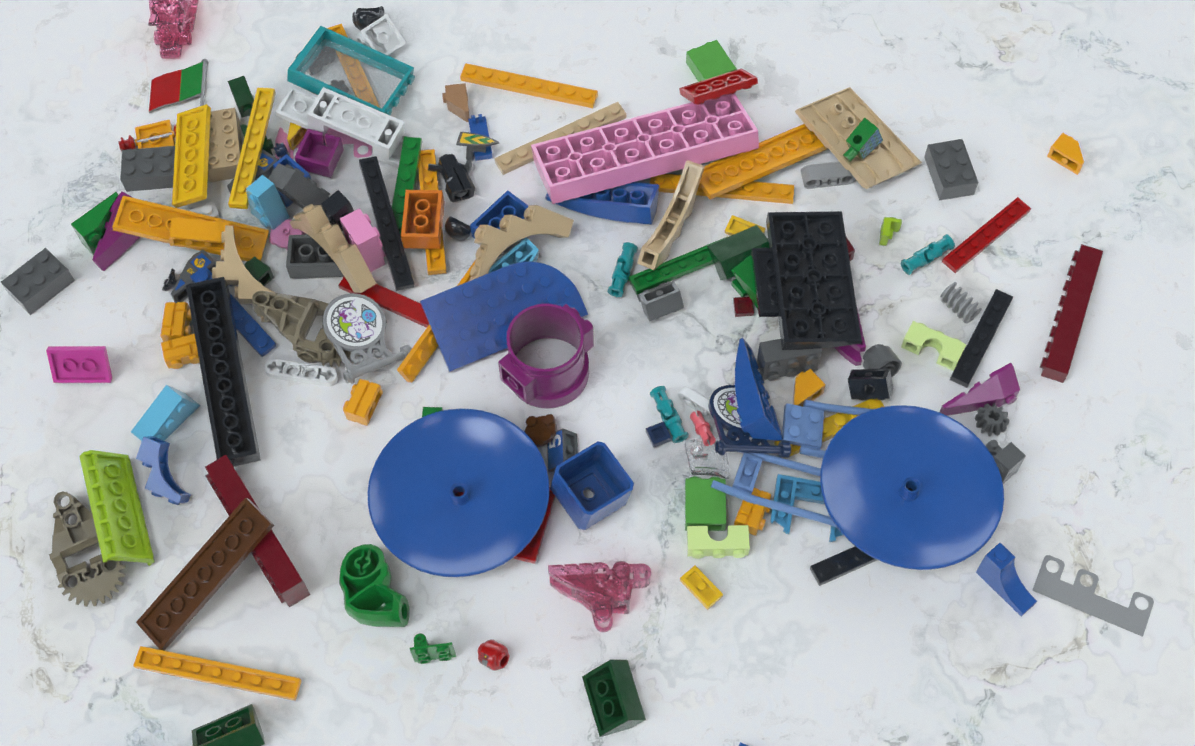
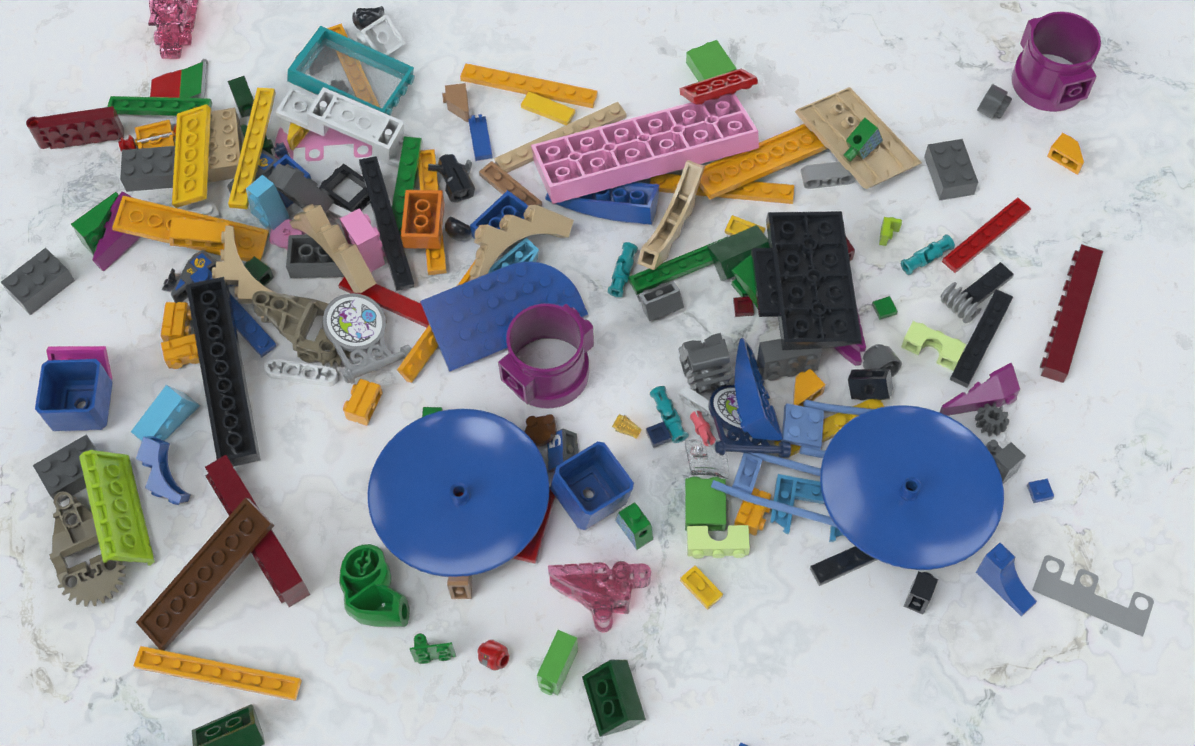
magenta piece [294,129,344,178] -> none
black brick [321,190,354,231] -> none
shield [456,132,499,160] -> none
none -> dark red hinge [26,106,124,149]
none -> dark grey brick [33,434,98,502]
none -> blue plate [35,359,113,431]
none -> green plate [107,96,212,116]
none -> black window [319,163,370,212]
none -> medium nougat slope [447,576,473,599]
none -> medium nougat plate [479,161,542,207]
none -> yellow tile [521,92,575,125]
none -> bright green brick [537,630,578,695]
none -> clear yellow cone [612,414,642,439]
none -> green torso [615,502,653,550]
none -> dark grey piece [678,333,734,394]
none -> green tile [872,296,898,320]
none -> black brick [903,571,938,615]
none -> black plate [961,262,1014,305]
none -> dark grey piece [977,84,1012,119]
none -> magenta cylinder [1011,12,1101,112]
none -> blue plate [1027,478,1054,503]

